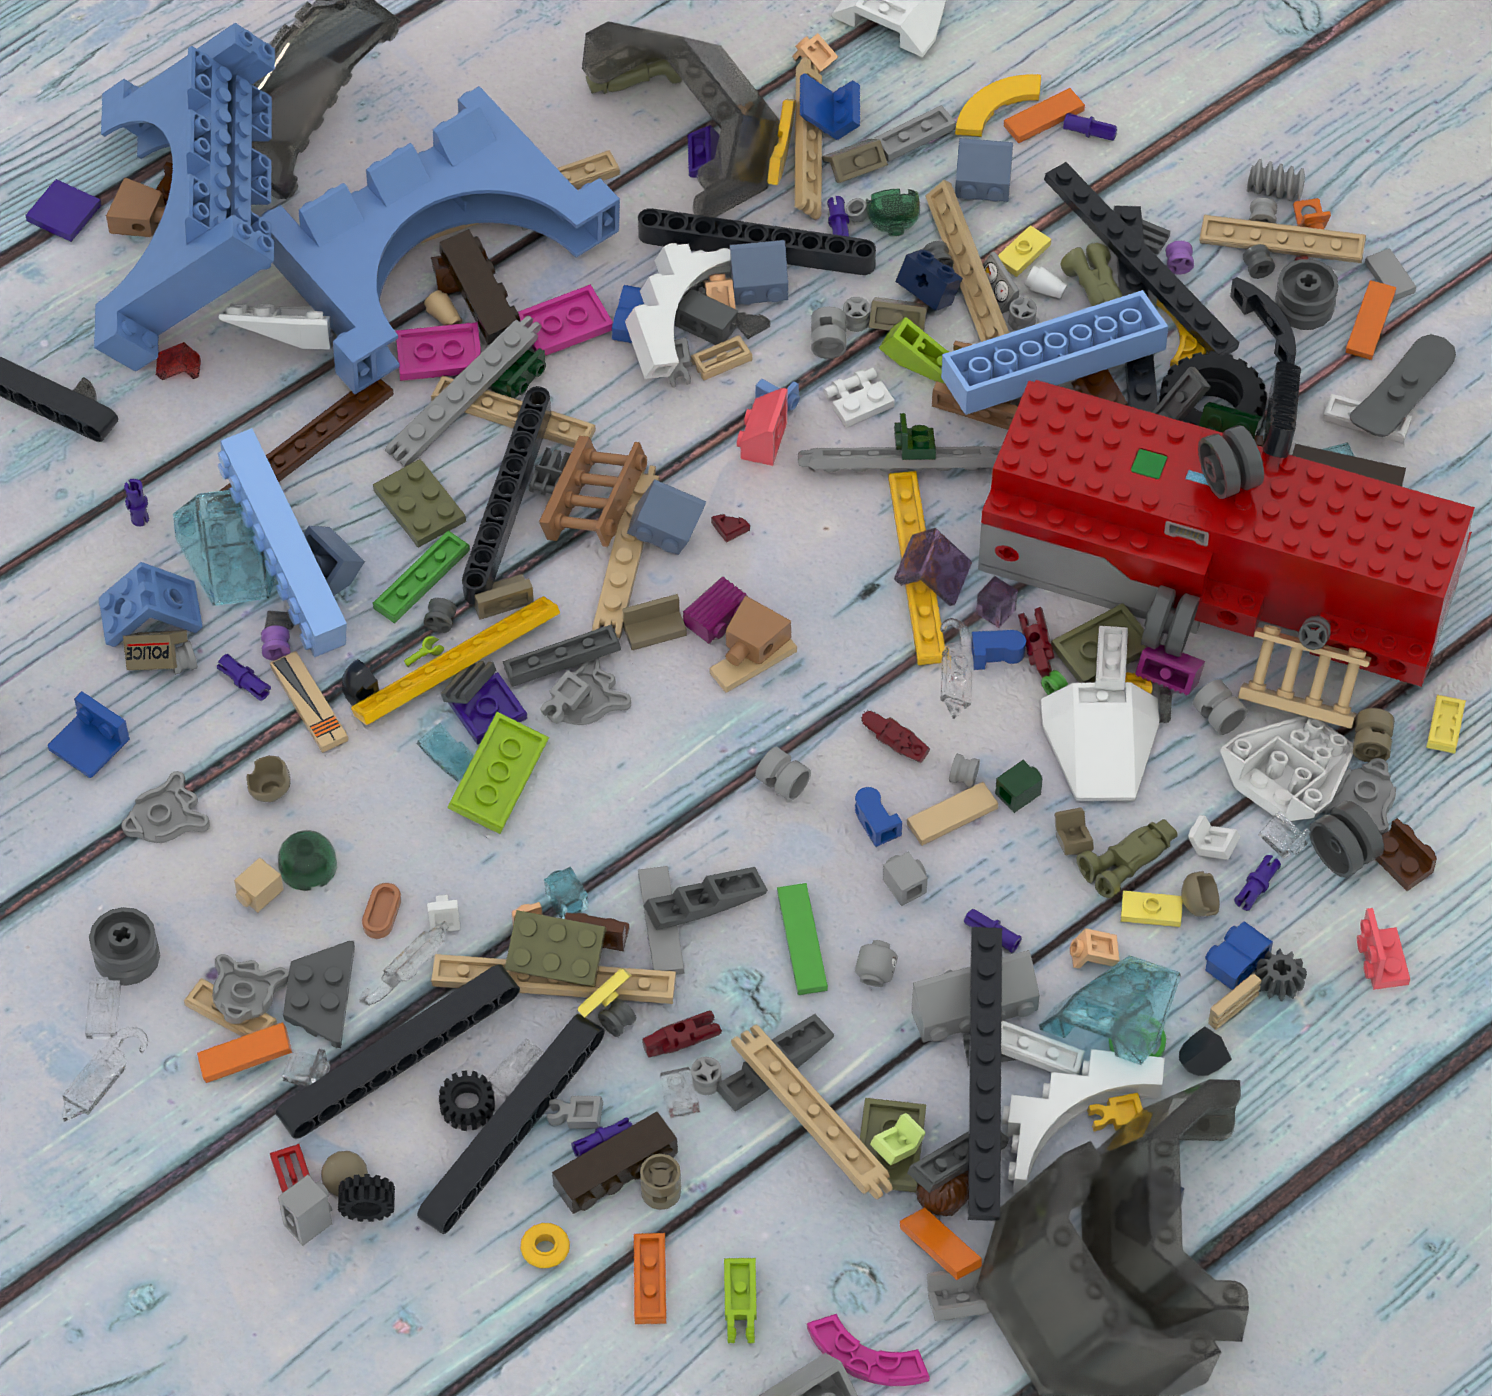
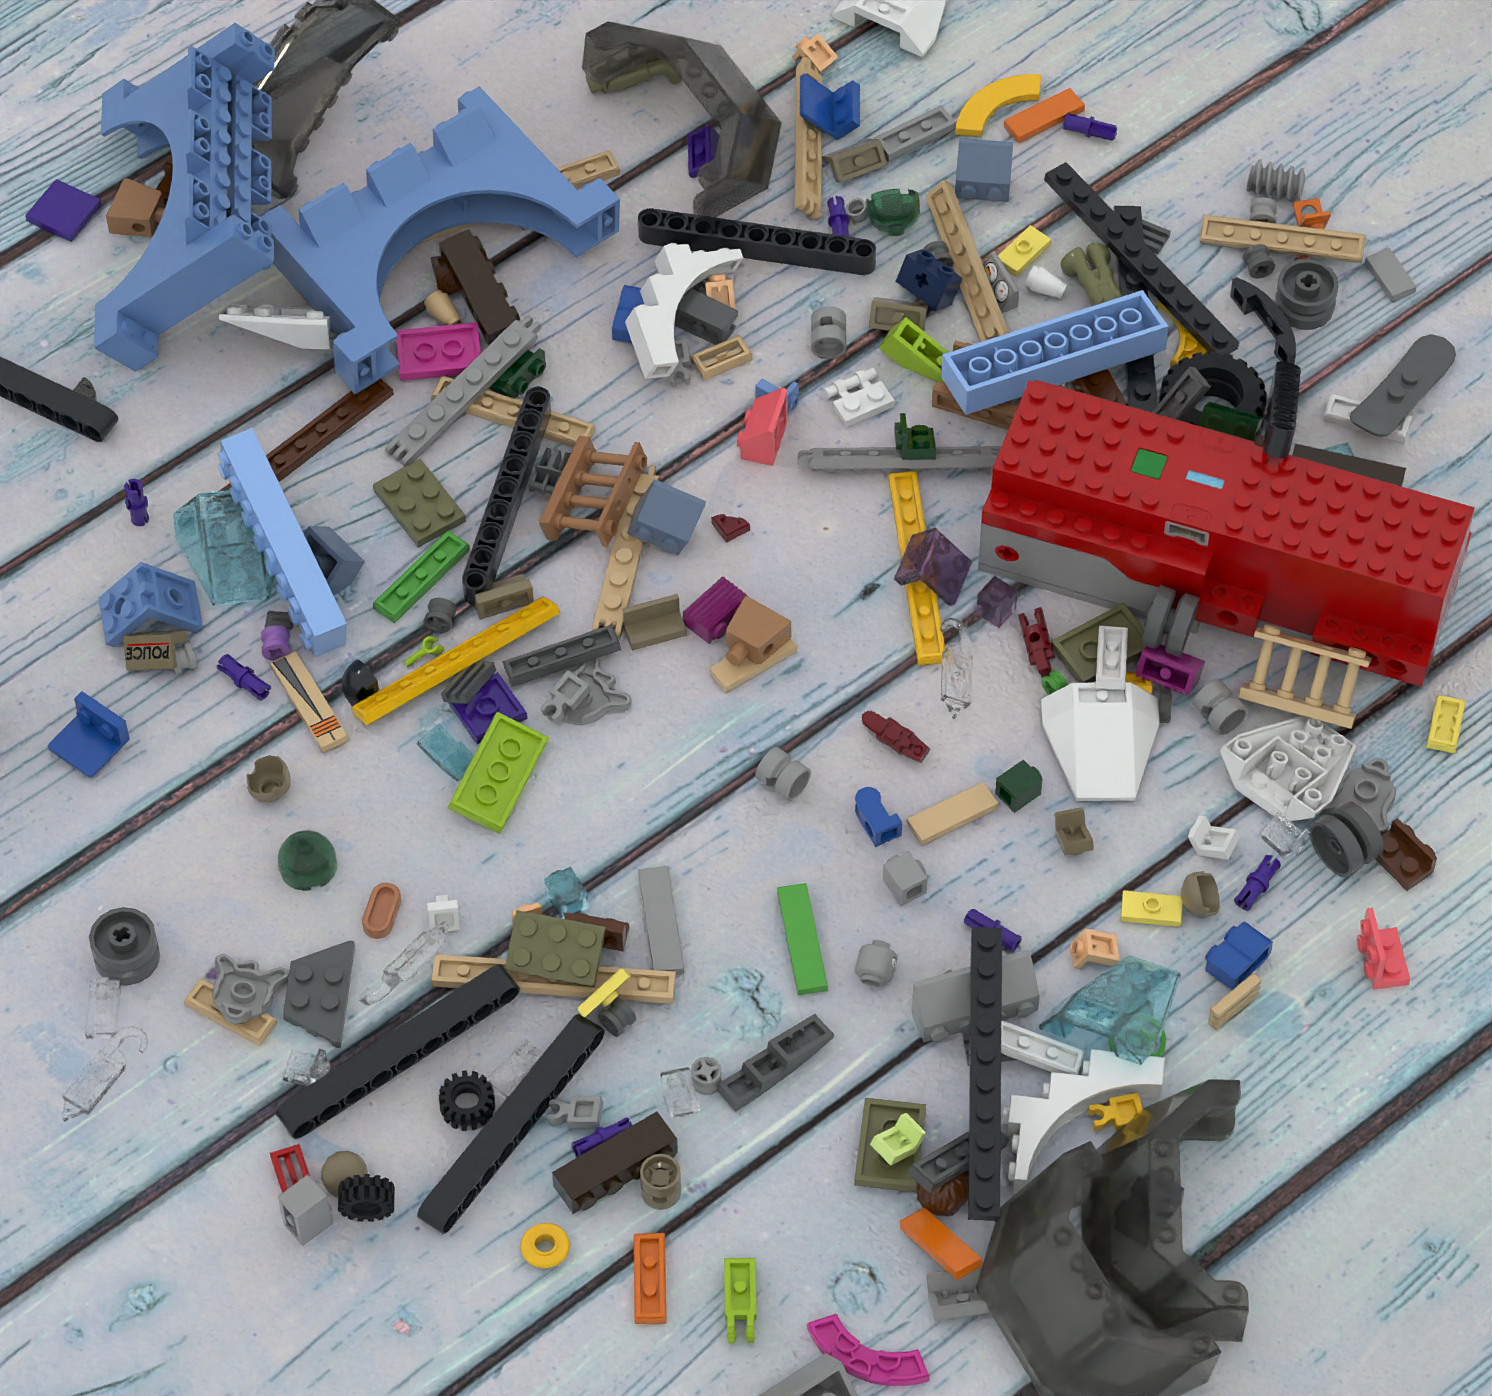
light grey tile [122,771,210,843] -> none
clear red bracket [156,342,201,380] -> none
orange tile [197,1022,293,1083] -> none
tan brick [234,858,284,913] -> none
dark pink plate [518,284,613,356] -> none
dark red hinge [642,1010,722,1058] -> none
dark grey slope [644,867,768,930] -> none
sand blue slope [730,240,788,305] -> none
tan hinge [731,1024,893,1199] -> none
clear smoke tile [733,312,770,339] -> none
yellow tile [767,99,796,185] -> none
light grey wheel [843,297,870,332] -> none
light grey wheel [949,753,980,788] -> none
blue leg [971,630,1026,670] -> none
light grey wheel [1008,297,1037,331] -> none
olive piece [1076,819,1178,898] -> none
medium lavender wheel [1165,240,1194,275] -> none
black brick [1179,1026,1232,1076] -> none
dark grey wheel [1198,425,1264,499] -> none
dark grey gear [1255,948,1307,1002] -> none
dark grey wheel [1299,616,1331,650] -> none
orange tile [1345,280,1396,360] -> none
dark tan wheel [1352,708,1395,763] -> none

